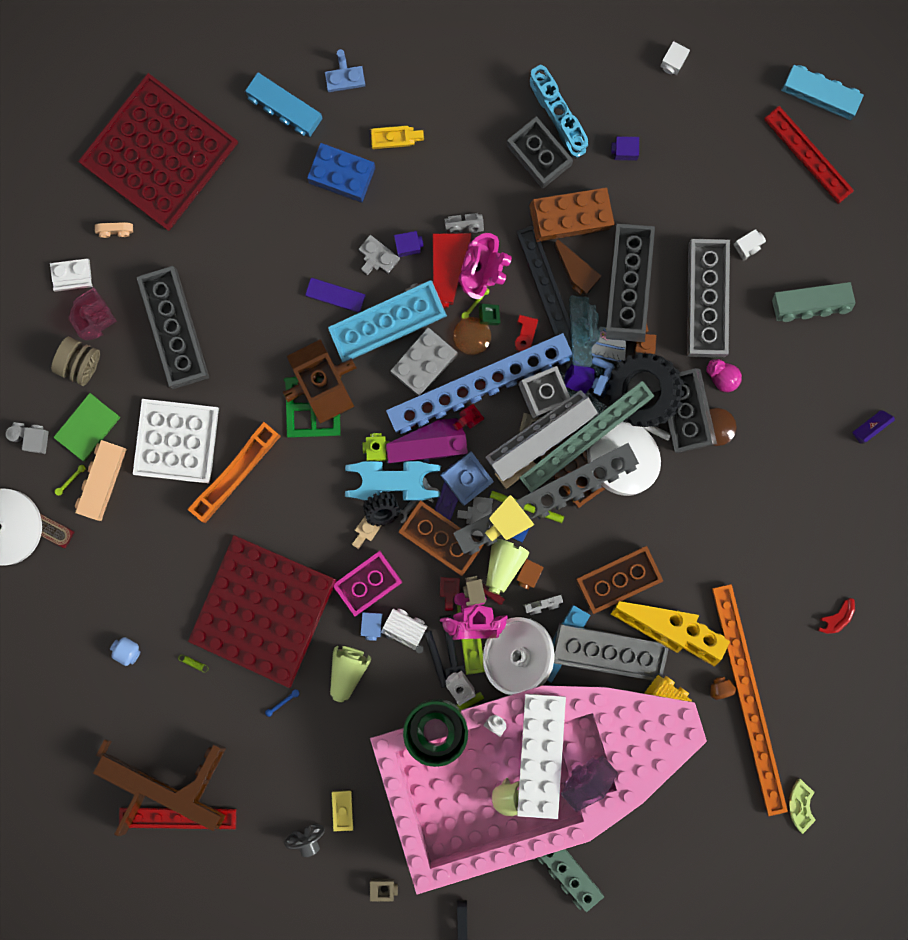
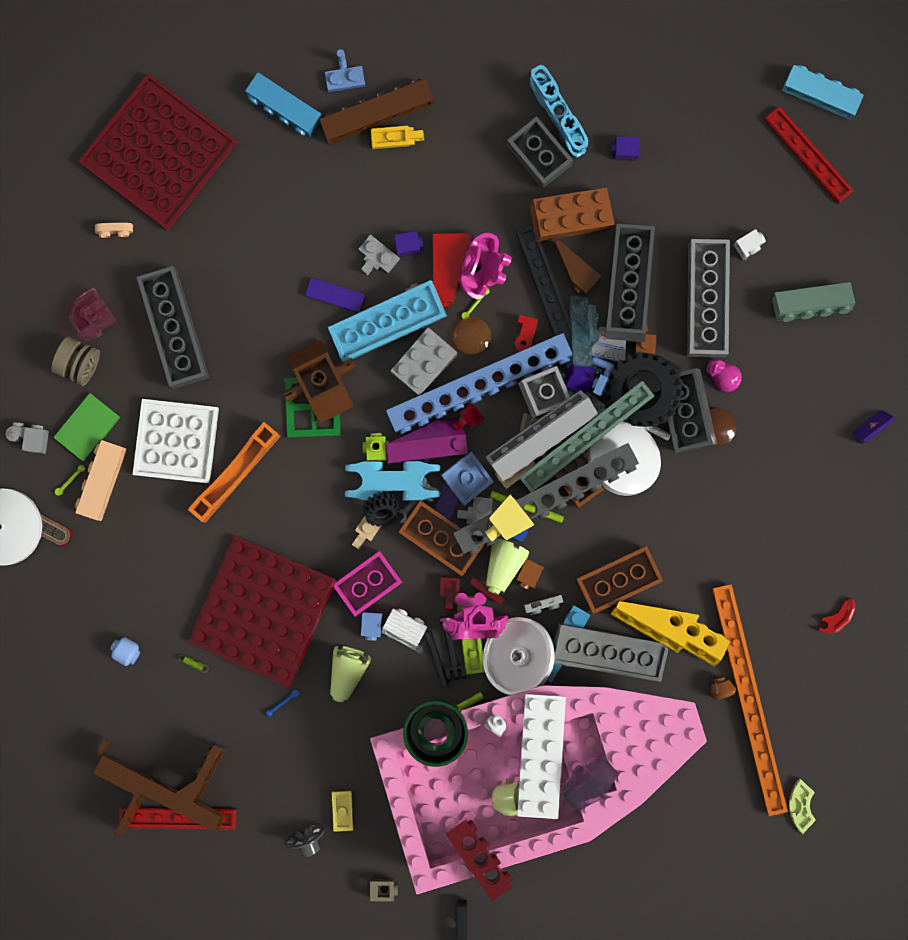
white plate [50,259,93,292] -> none
blue brick [307,143,375,203] -> none
light grey hinge [444,213,484,234] -> none
white brick [446,671,475,706] -> none
dark tan brick [463,576,486,606] -> none
dark green plate [479,304,500,326] -> none
sand green brick [537,849,604,912] -> none
yellow brick [644,675,692,702] -> none
white brick [660,41,690,75] -> none
none -> reddish brown brick [320,79,434,145]
none -> dark red brick [445,817,513,902]

